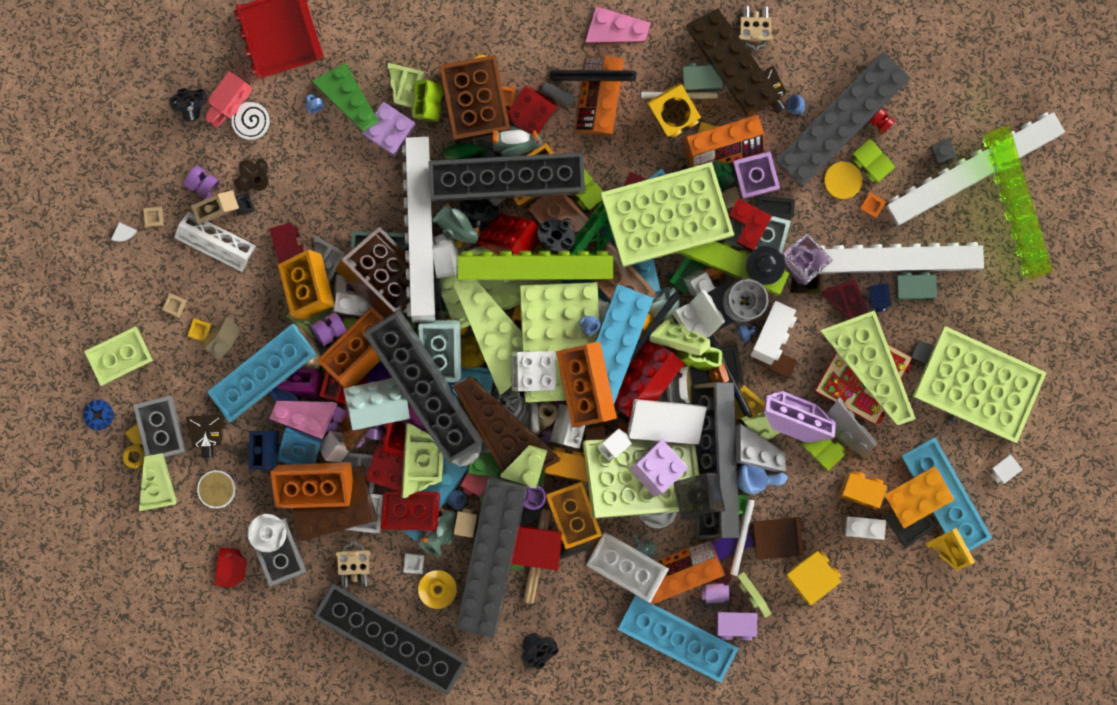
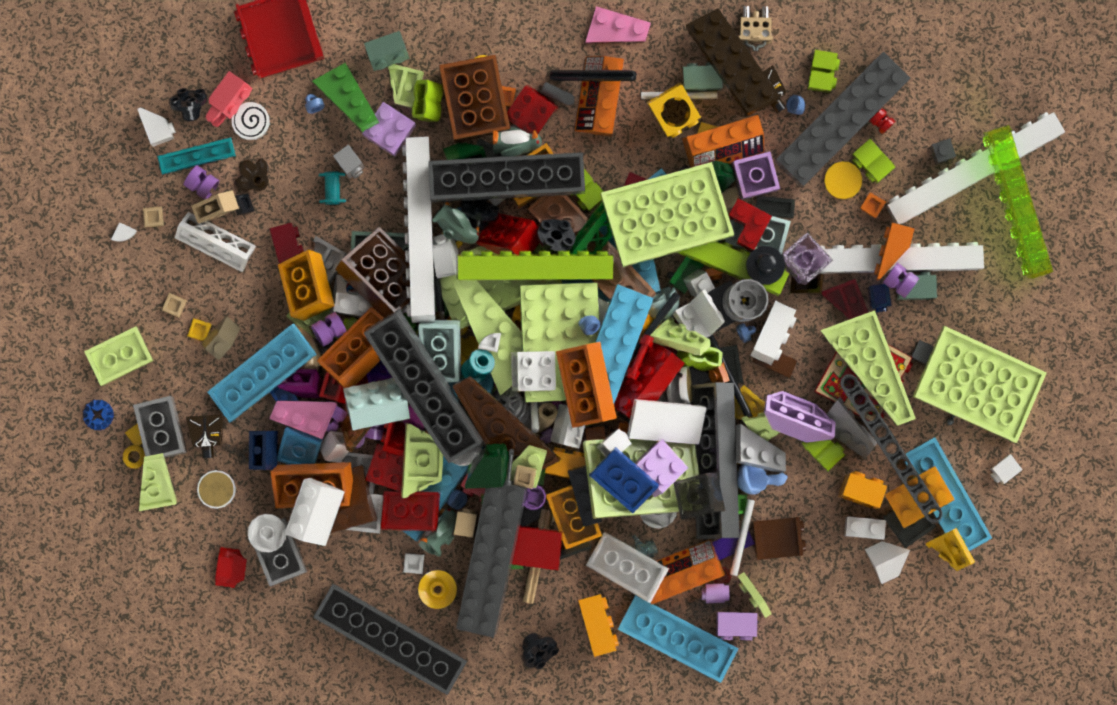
tan piece [336,541,371,588] -> none
yellow brick [785,551,842,606] -> none
none -> white slope [137,108,176,147]
none -> teal tile [157,137,236,175]
none -> white slope [285,478,345,546]
none -> teal hose [318,171,346,205]
none -> light grey brick [333,144,365,179]
none -> sand green brick [364,31,410,71]
none -> teal hose [461,349,495,383]
none -> dark green slope [465,444,509,489]
none -> white tile [478,333,501,352]
none -> dark grey hinge [504,449,514,487]
none -> tan tile [513,465,537,489]
none -> black plate [568,465,602,527]
none -> light orange brick [578,594,619,657]
none -> blue tile [589,447,659,513]
none -> red bar [625,334,654,381]
none -> lime piece [807,50,840,93]
none -> dark grey beam [841,374,943,524]
none -> white slope [865,541,910,584]
none -> orange slope [874,223,915,281]
none -> medium lavender wheel [883,262,919,298]

